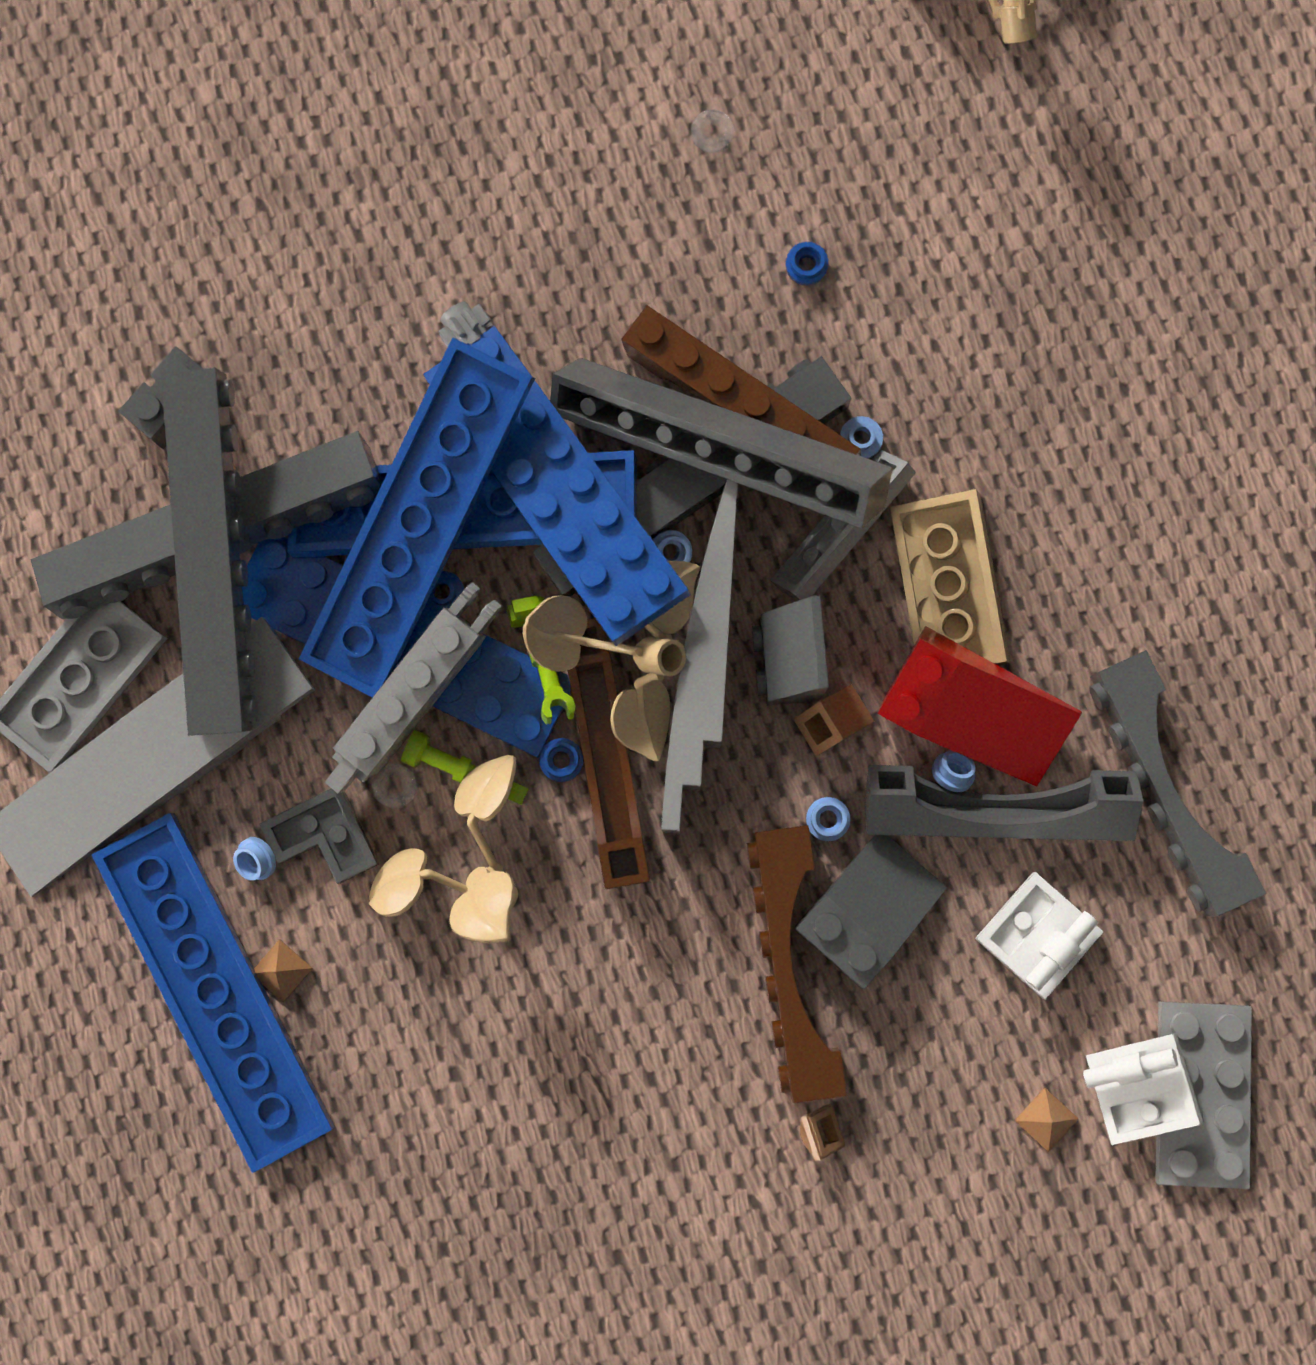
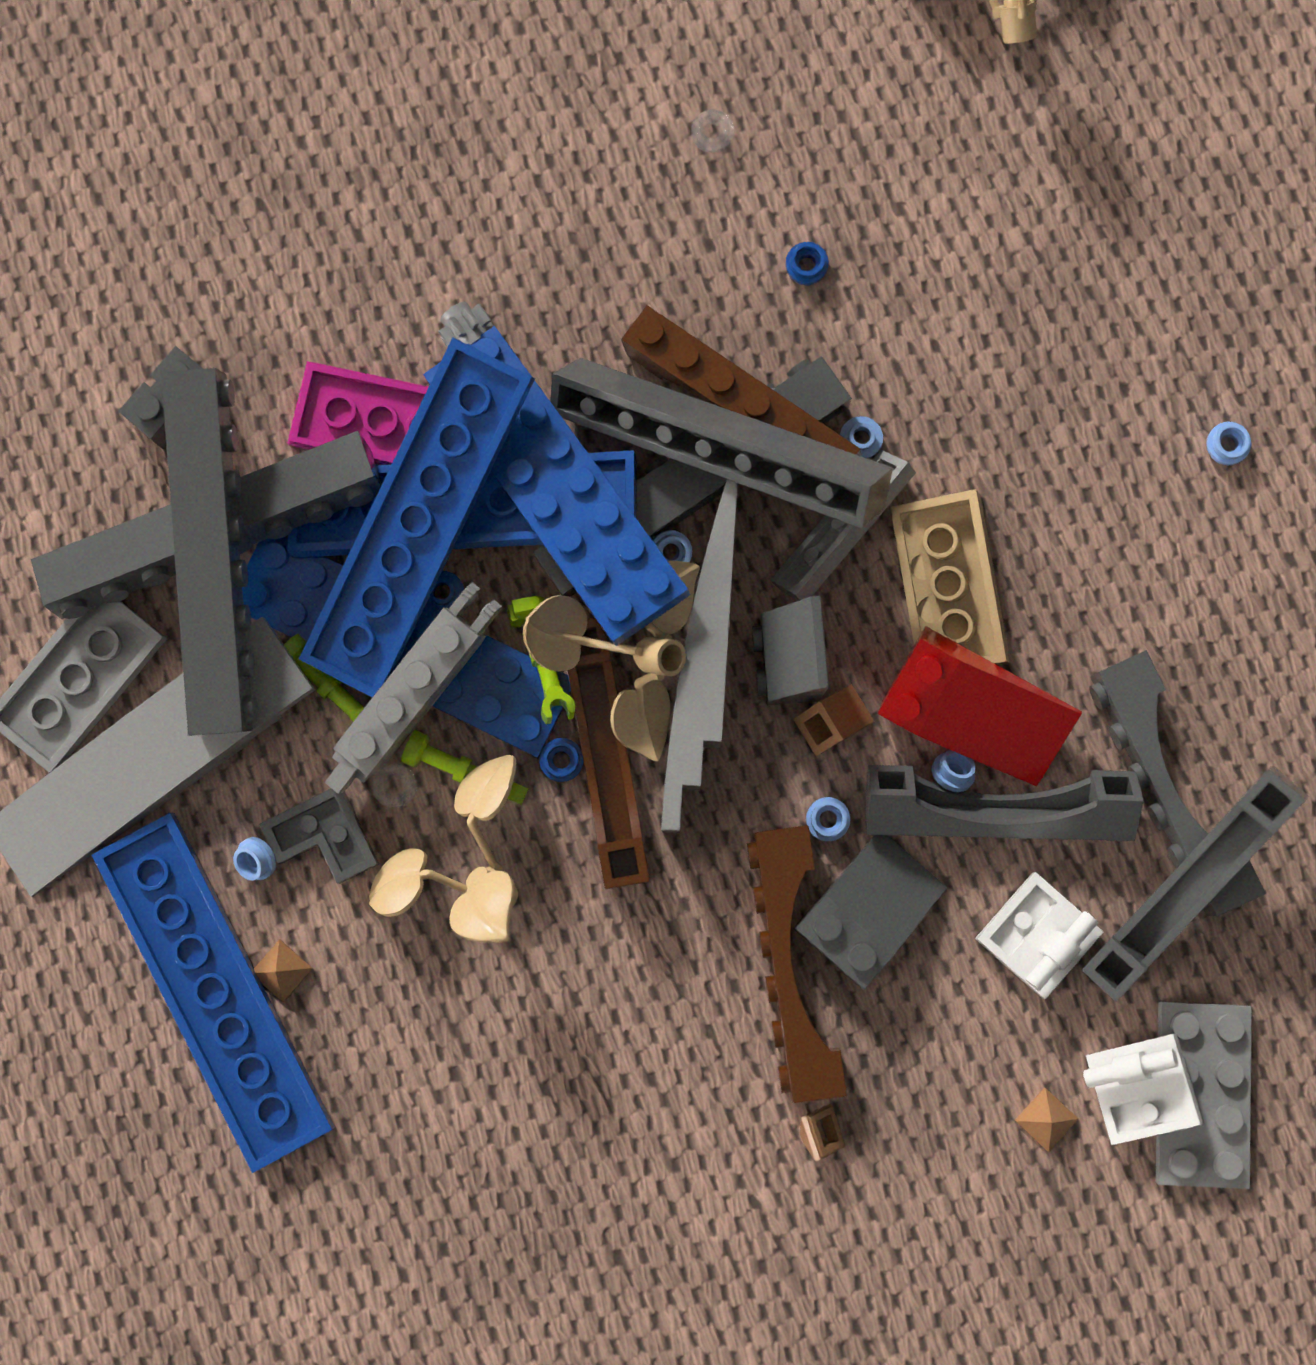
none -> lime piece [284,634,365,722]
none -> dark pink tile [287,361,428,465]
none -> dark grey arch [1082,765,1309,1002]
none -> light blue plate [1206,422,1251,465]

